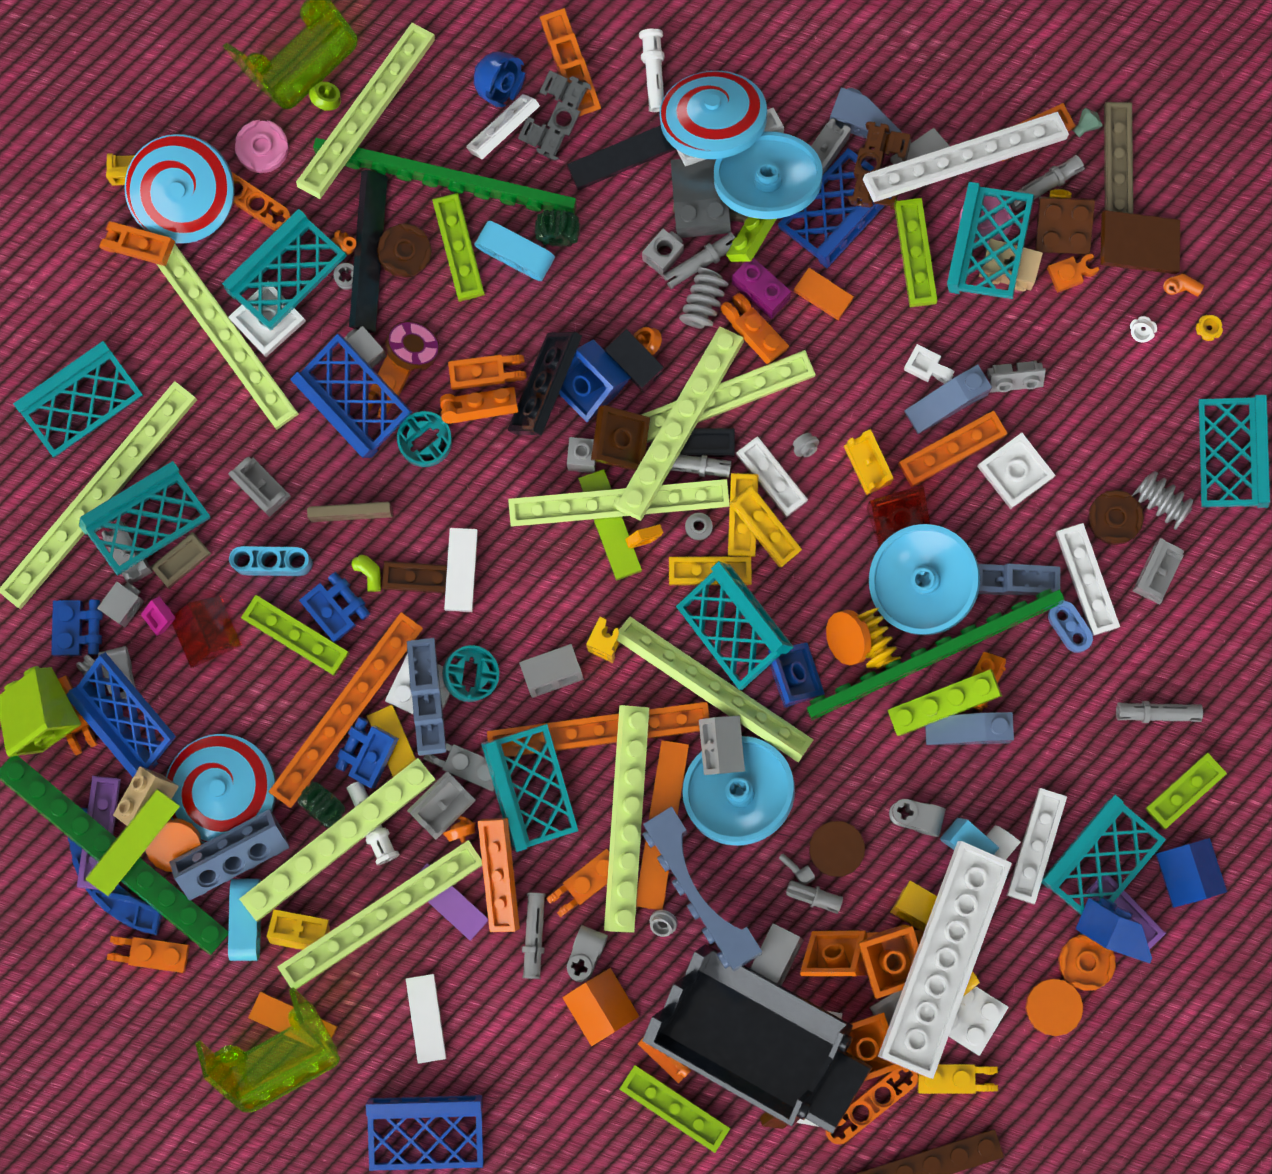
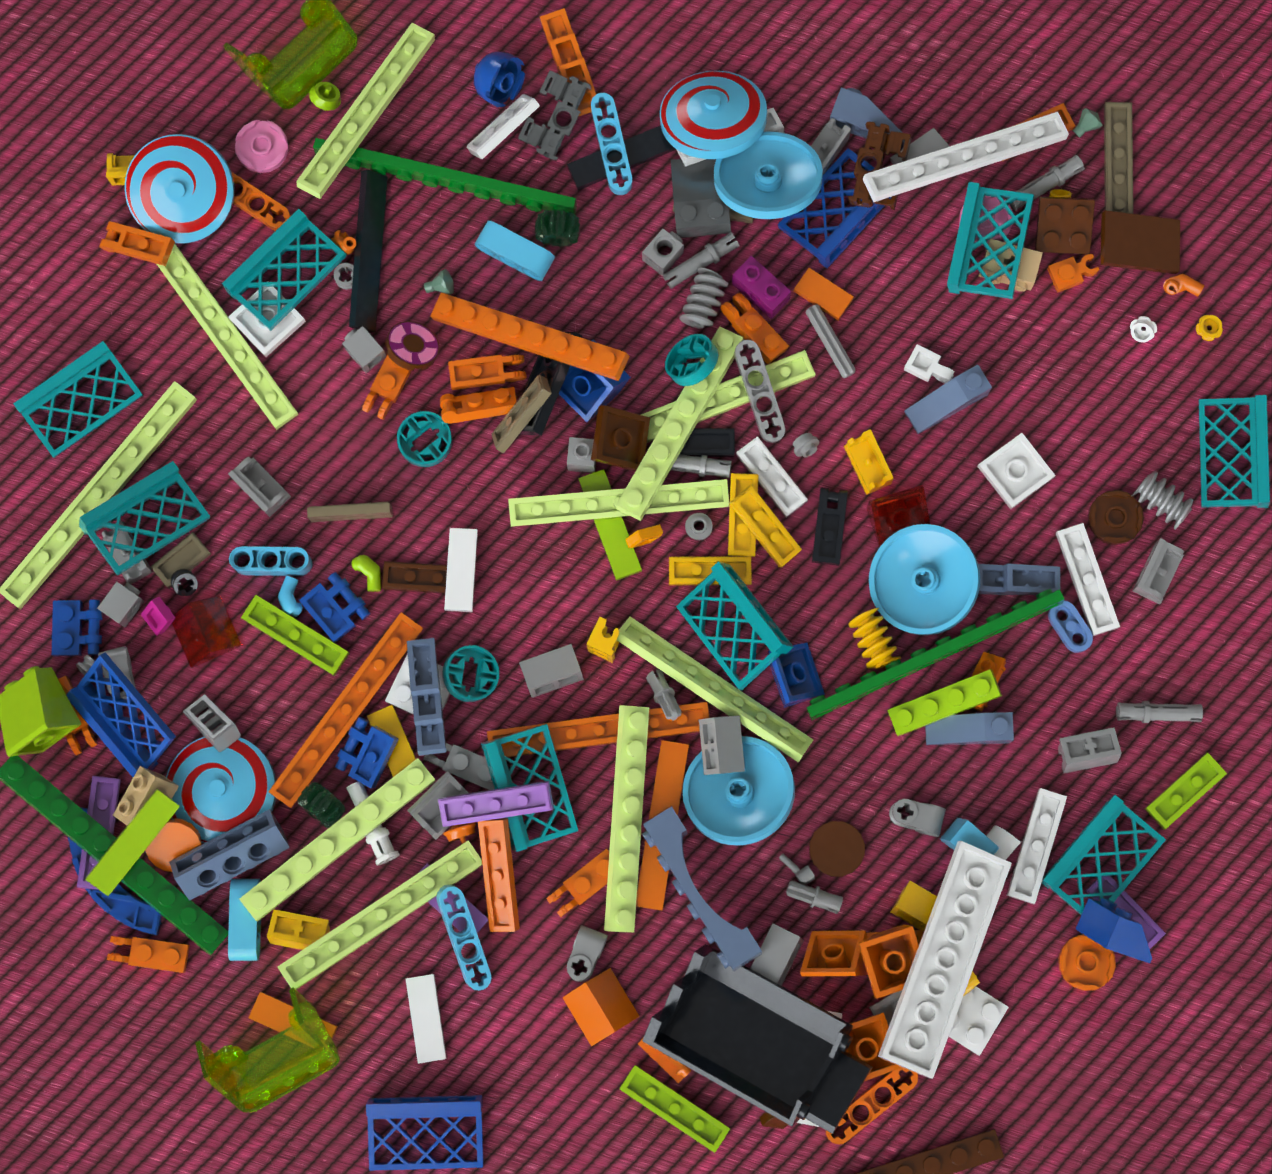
blue fence [290,333,412,458] -> none
reddish brown tile [377,223,432,278] -> none
lime tile [432,193,485,302] -> none
light grey pin [522,893,546,979] -> none
black hinge [605,329,664,393] -> none
orange hat [634,327,662,355] -> none
white pin [639,29,665,112] -> none
light grey plate [650,910,678,937] -> none
lime plate [726,217,776,262] -> none
orange tile [826,609,871,666] -> none
lime plate [895,198,937,307] -> none
orange plate [898,410,1008,487] -> none
yellow hinge [917,1064,998,1094] -> none
light grey hinge [987,360,1046,393] -> none
orange tile [1025,979,1083,1036] -> none
blue slope [1156,838,1227,908] -> none
none -> black bush [170,569,198,596]
none -> light grey slope [183,694,241,752]
none -> medium azure arm [278,576,303,617]
none -> sand green rock [424,269,454,295]
none -> orange plate [430,292,630,381]
none -> medium azure beam [436,885,492,991]
none -> medium lavender tile [438,781,554,827]
none -> dark tan tile [492,375,552,453]
none -> medium azure beam [591,93,632,195]
none -> light grey axle [646,670,682,721]
none -> teal piece [665,334,719,386]
none -> light grey beam [734,340,785,443]
none -> light grey axle [806,304,855,378]
none -> black plate [812,487,848,566]
none -> light grey hinge [1058,727,1122,774]

